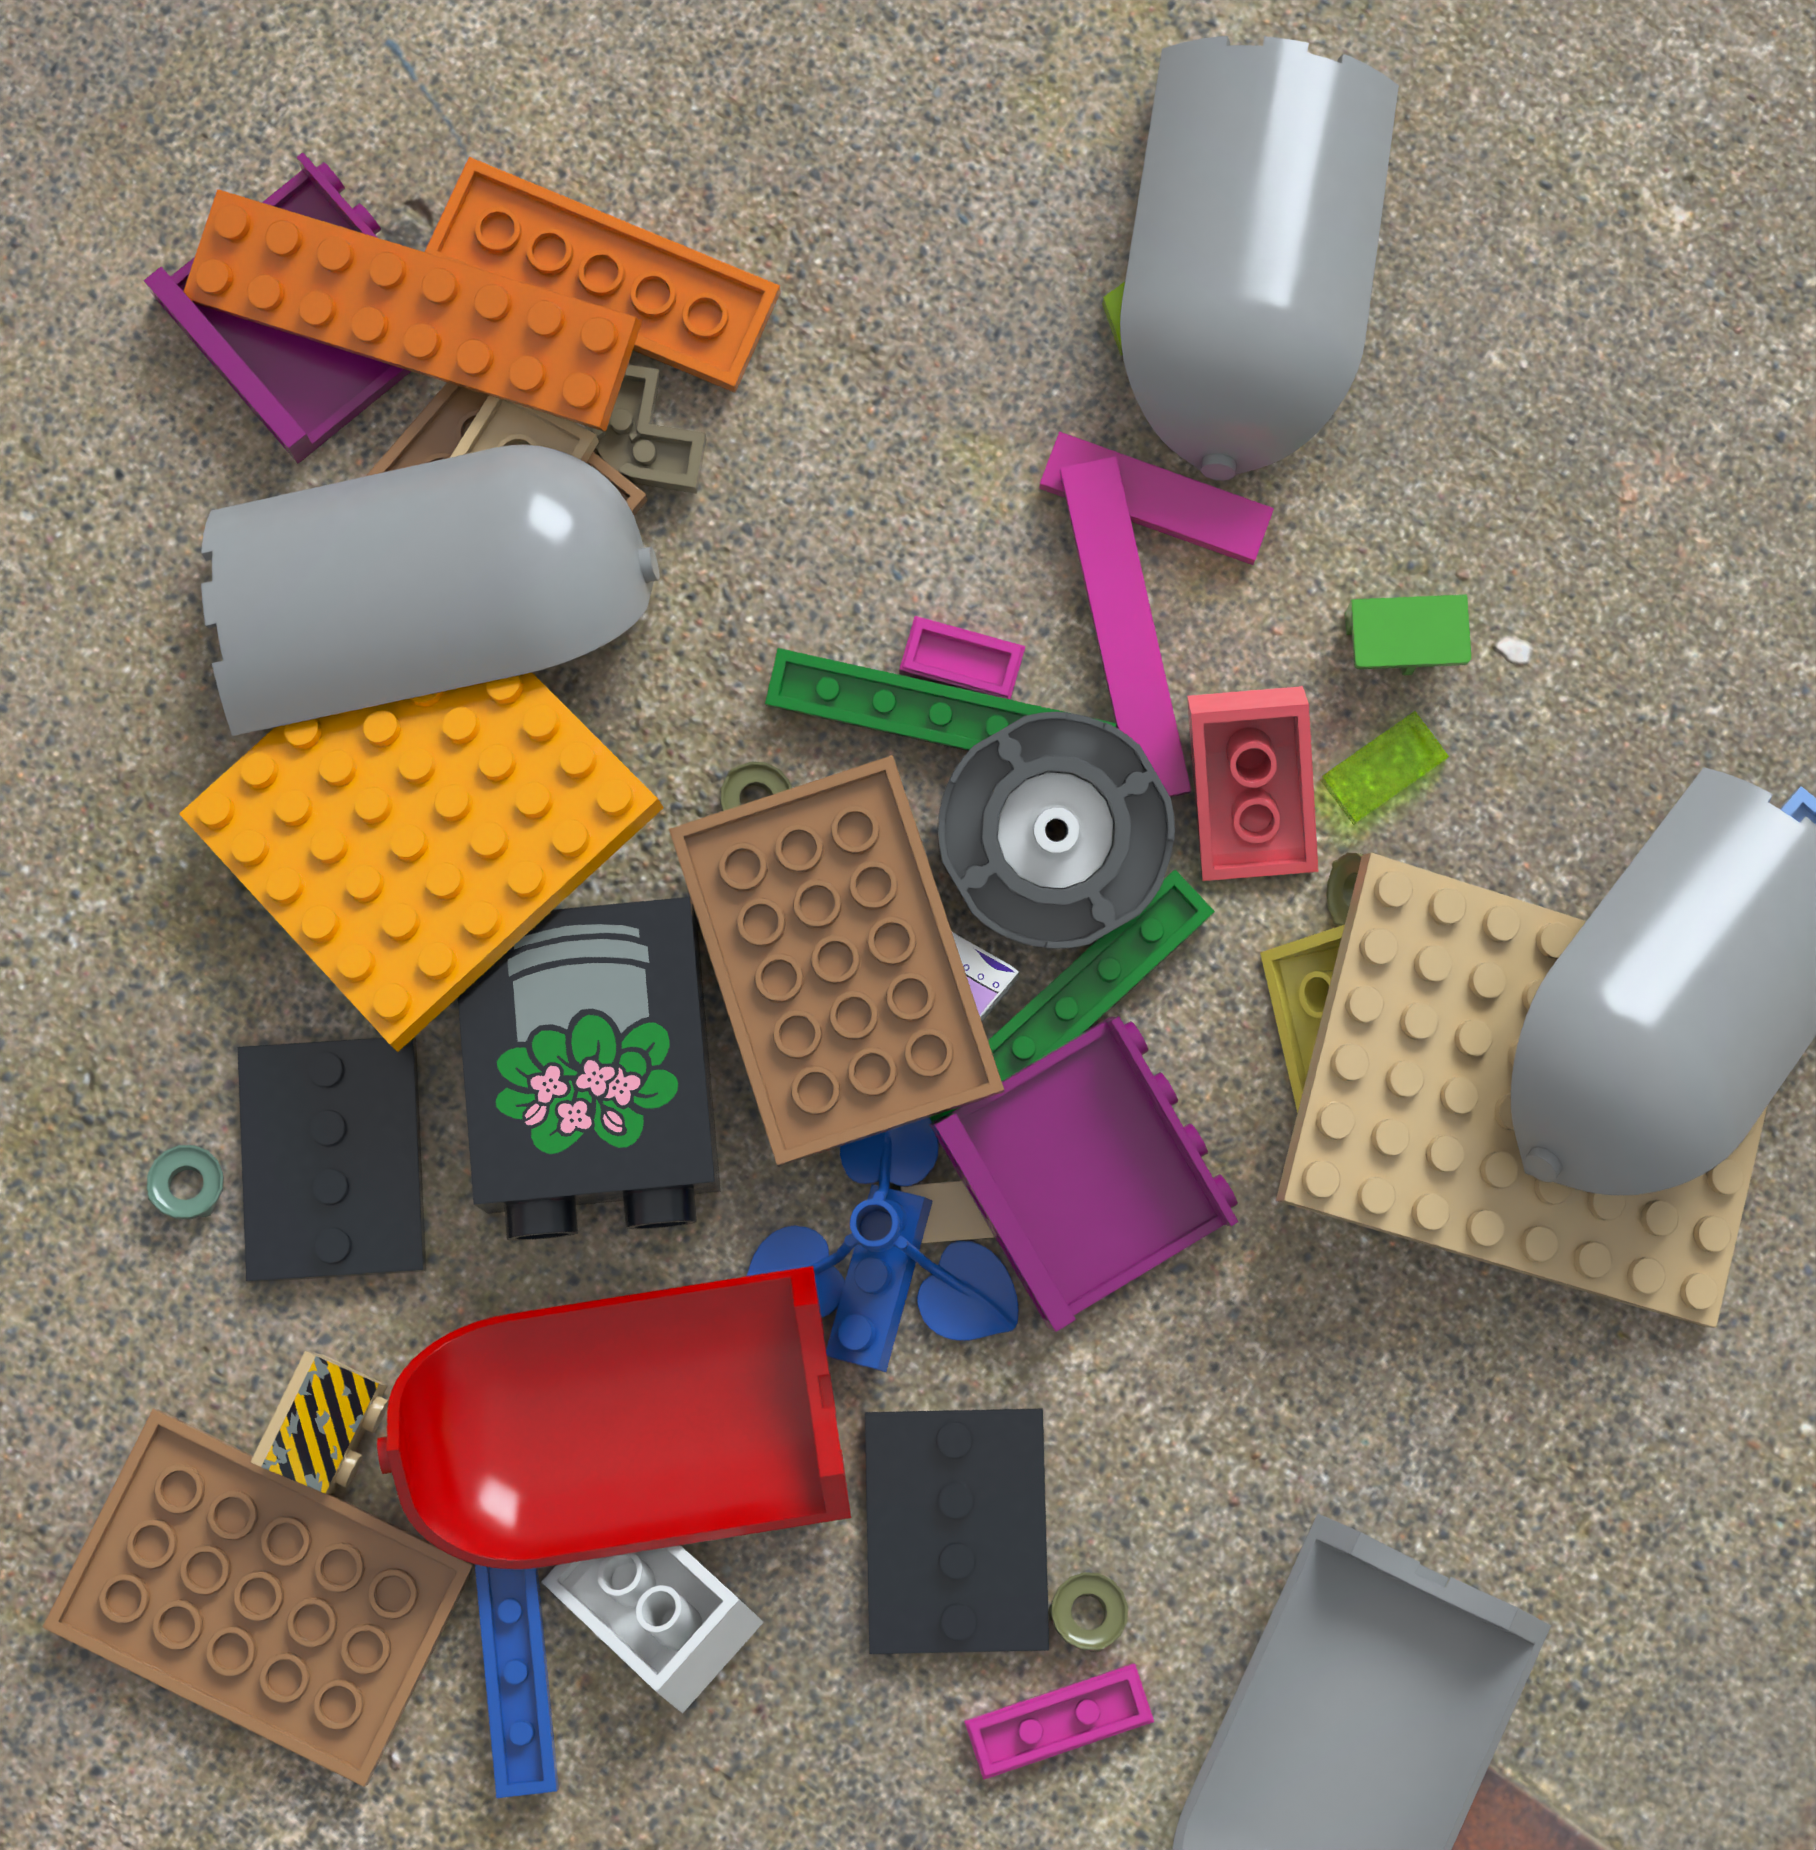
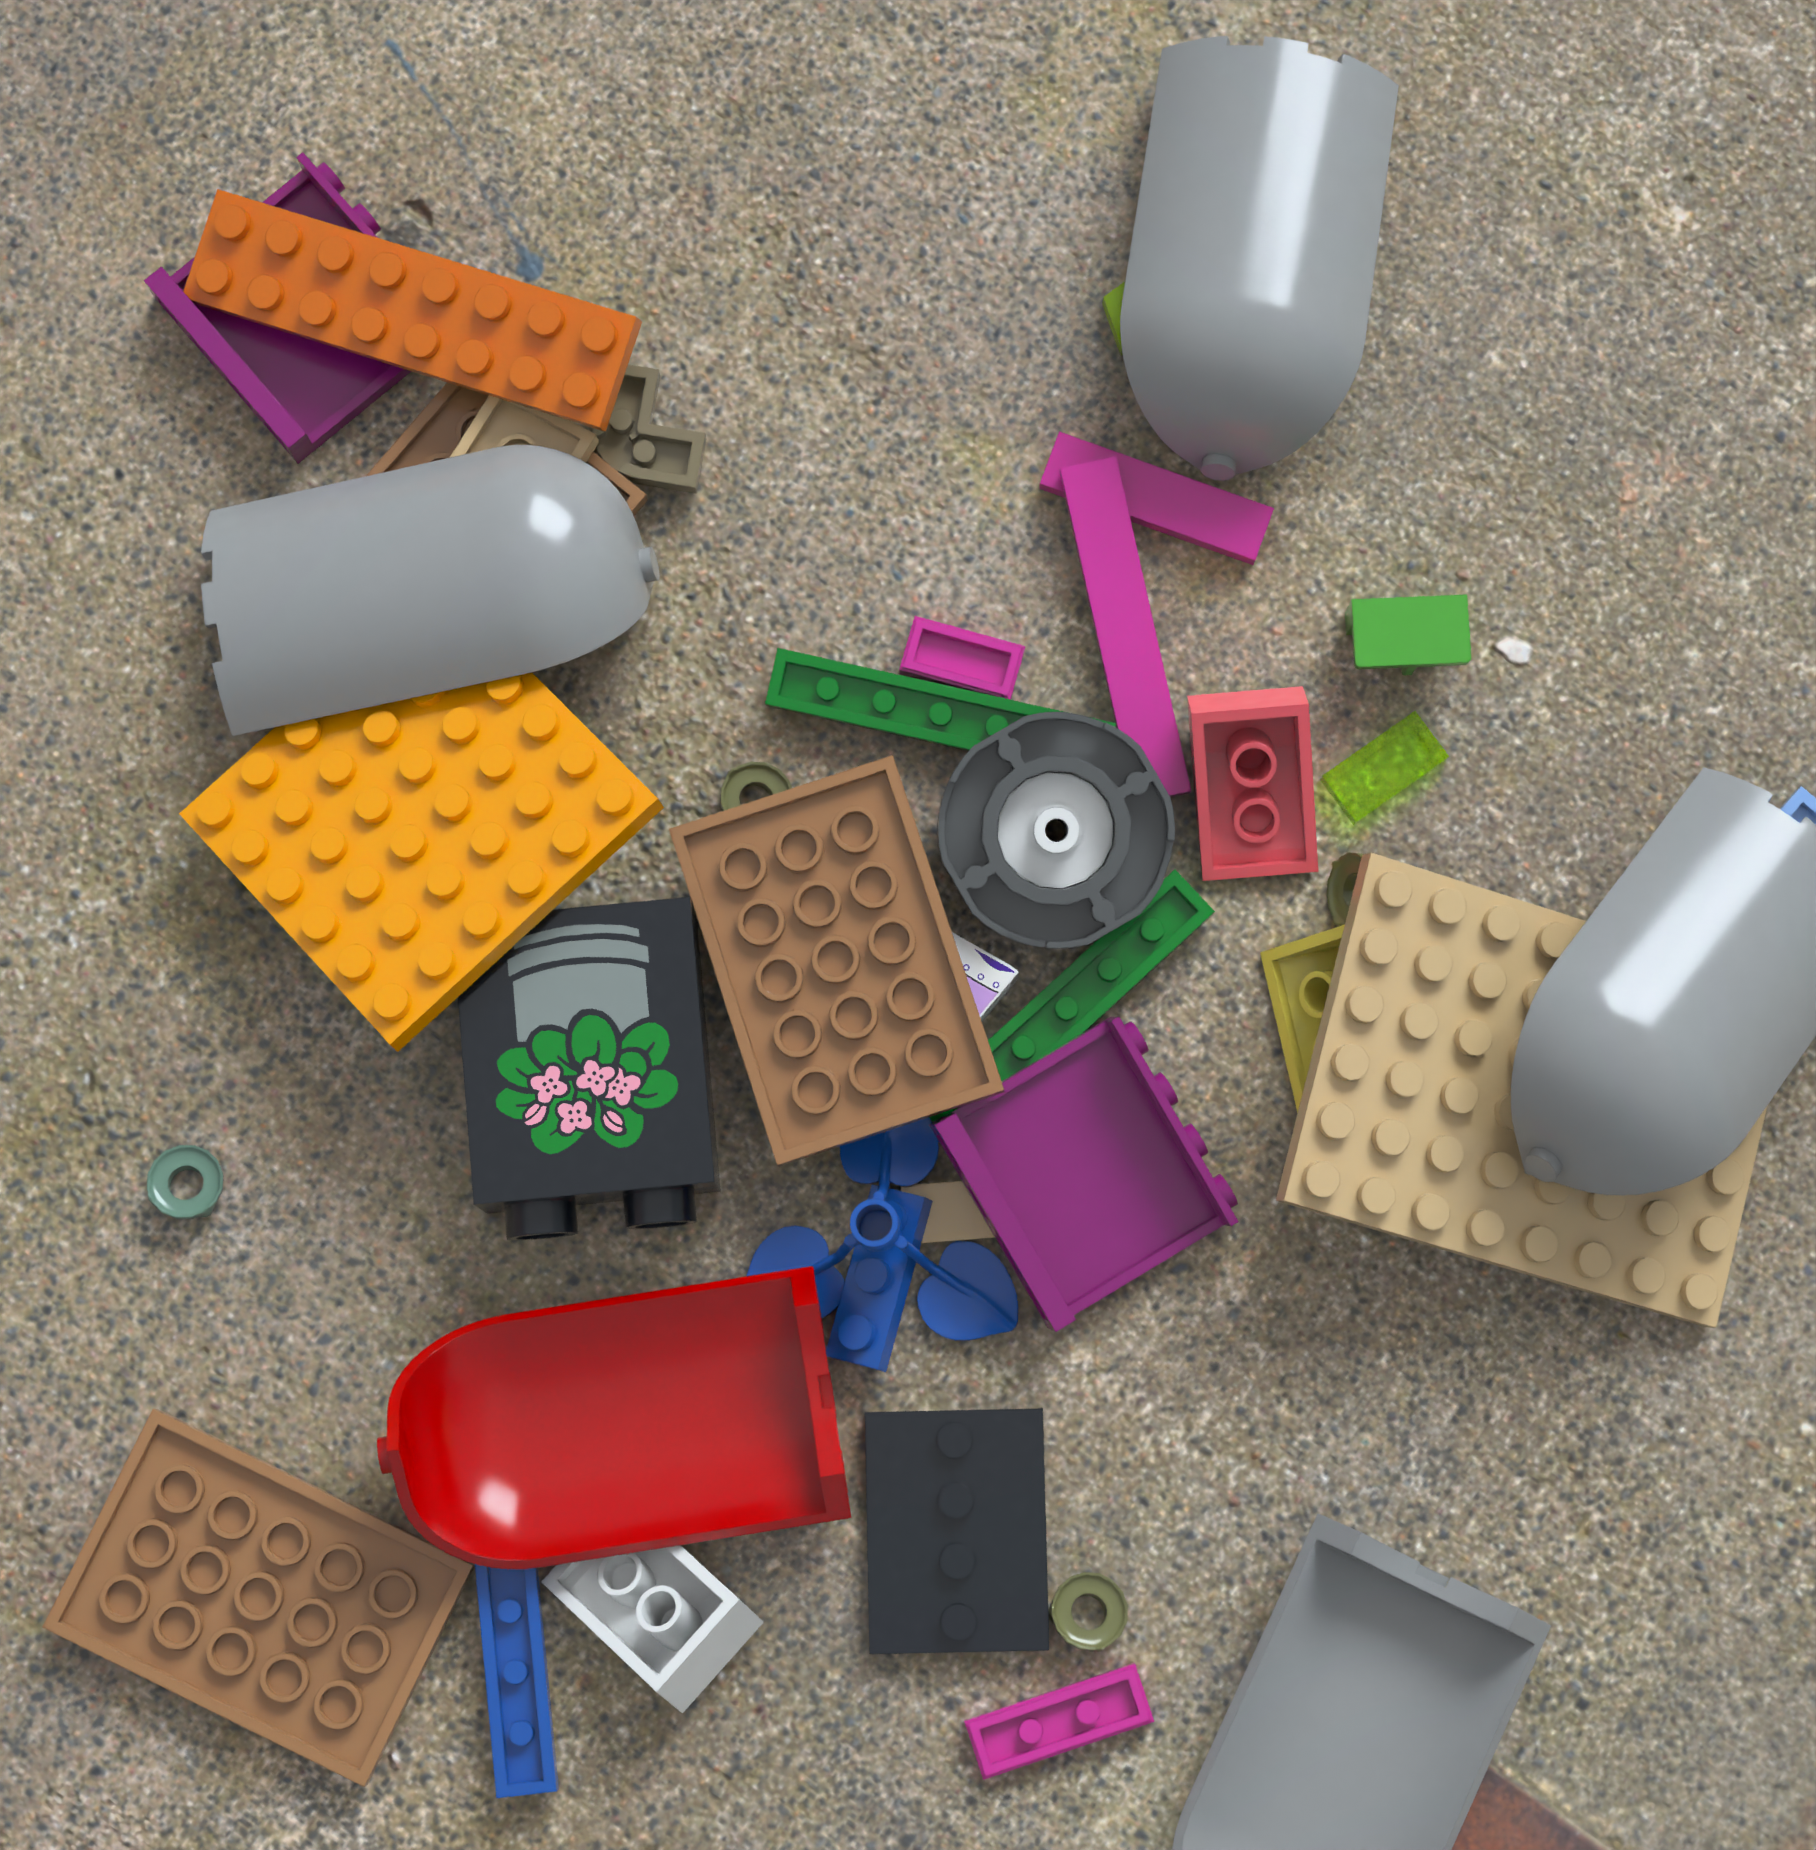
black plate [238,1037,426,1283] -> none
slope [250,1351,388,1494] -> none
orange plate [425,157,781,393] -> none

